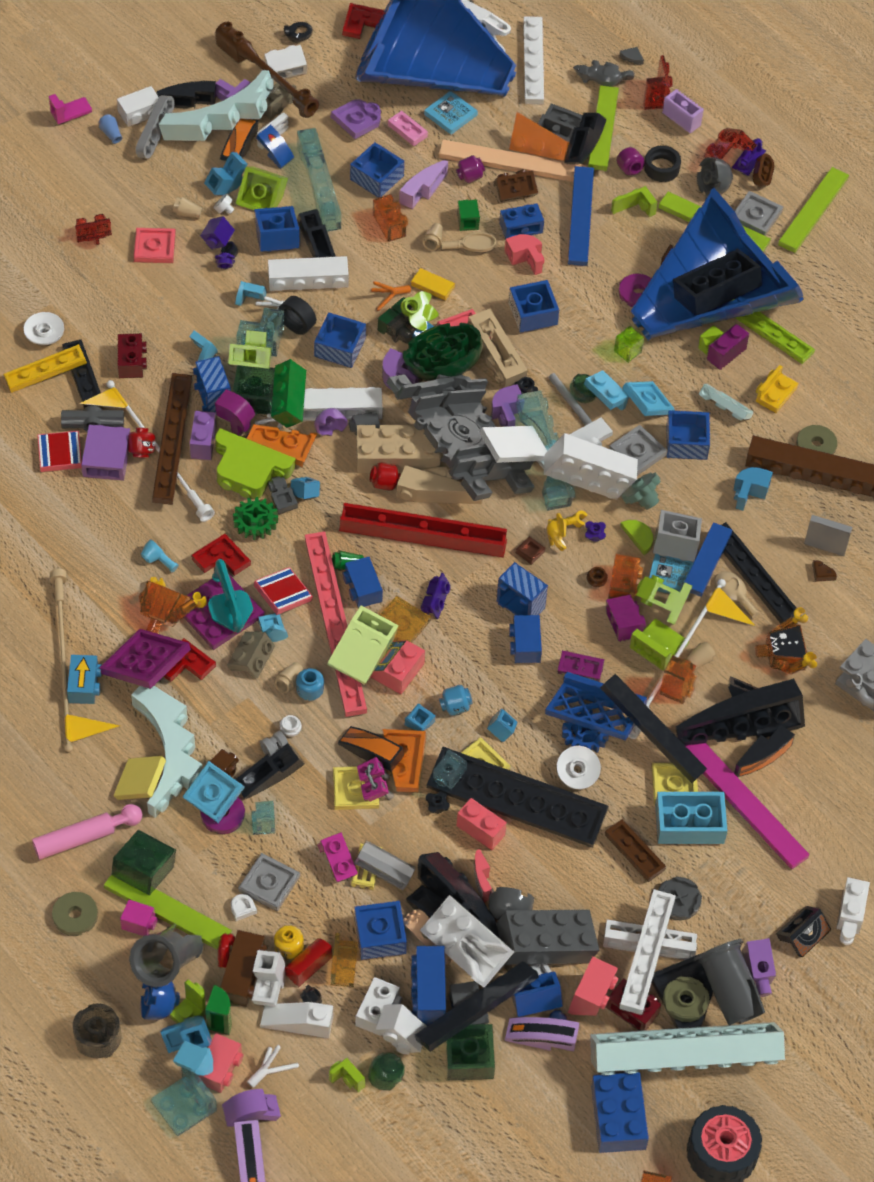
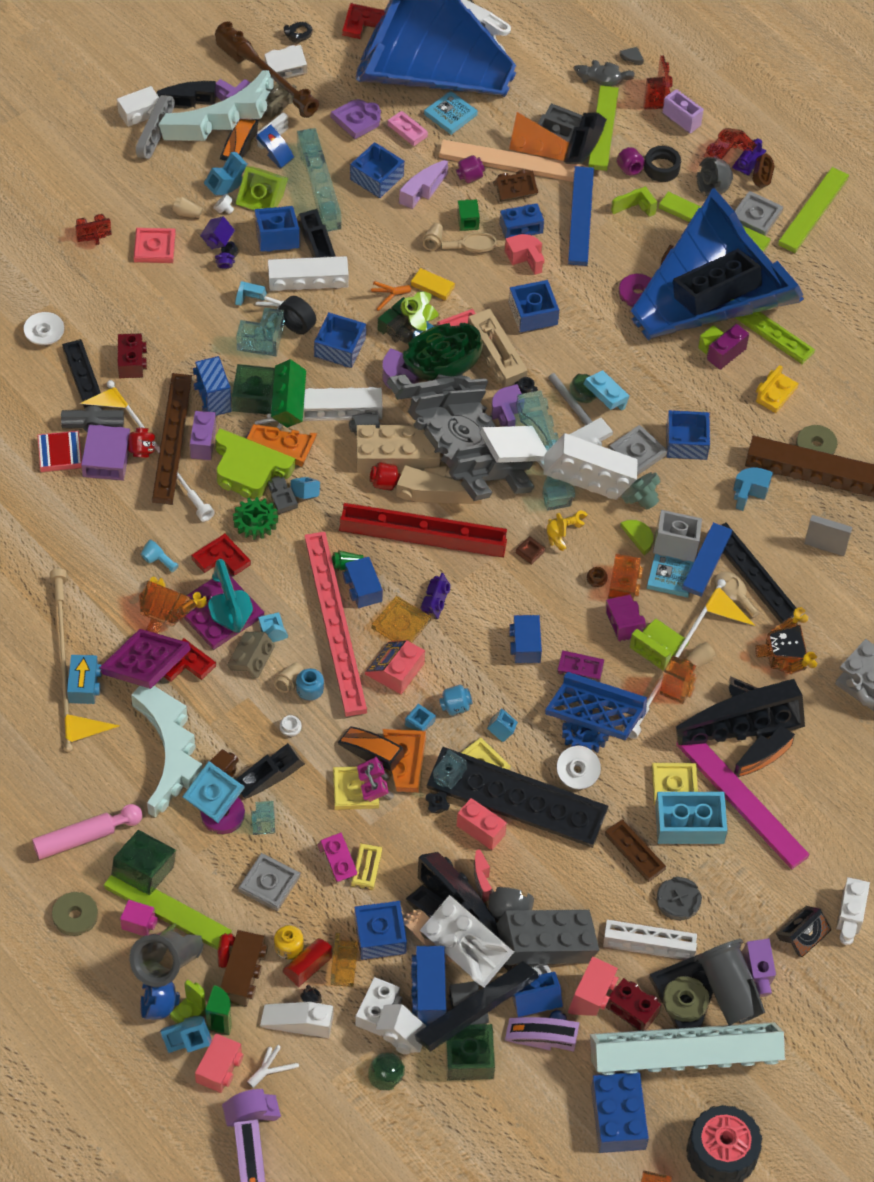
yellow tile [3,344,87,393] -> none
dark pink bracket [48,94,92,124] -> none
clear smoke brick [73,1003,122,1058] -> none
medium blue cone [98,114,123,144] -> none
light yellow tile [114,756,166,800] -> none
clear light blue bracket [151,1068,217,1136] -> none
medium azure tile [173,1041,213,1076] -> none
medium azure tile [189,330,218,361] -> none
magenta brick [215,389,255,436] -> none
lime tile [228,330,272,369] -> none
white tile [231,894,257,921] -> none
white brick [252,950,285,1007] -> none
tile [253,567,313,615] -> none
light grey wheel [260,730,288,756] -> none
medium lavender hair [314,408,348,436] -> none
yellowish green slope [327,606,399,685] -> none
lime bracket [329,1058,365,1092] -> none
light grey piece [354,840,415,890] -> none
clear orange brick [373,194,408,242] -> none
blue container [496,562,548,615] -> none
white plate [524,17,544,105] -> none
dark purple plate [585,521,606,542] -> none
black tile [600,673,707,783] -> none
clear neon green brick [614,326,644,363] -> none
white plate [620,890,676,1015] -> none
medium azure tile [622,381,675,416] -> none
lime tile [636,575,692,625] -> none
light aqua hinge [699,384,753,421] -> none
reddish brown tile [812,560,837,582] -> none

